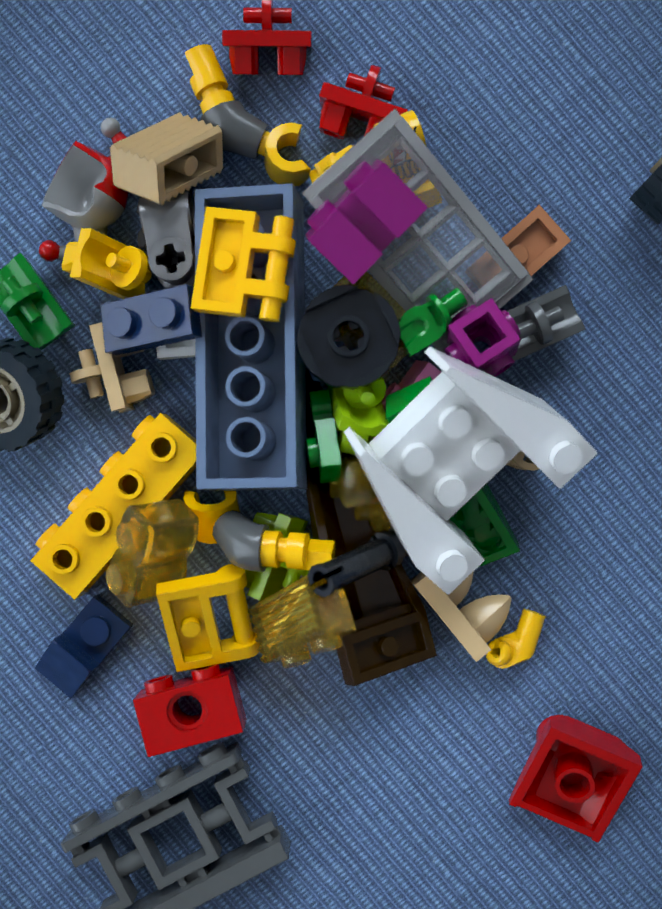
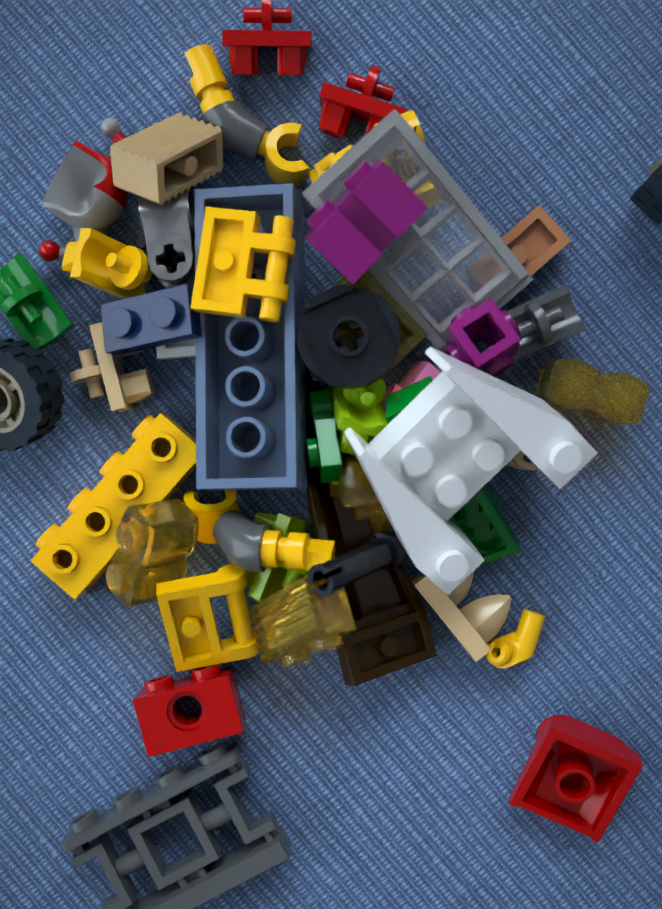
dark blue slope [35,594,134,698] -> none
green piece [399,288,468,357] -> none
none -> clear yellow brick [534,359,650,425]

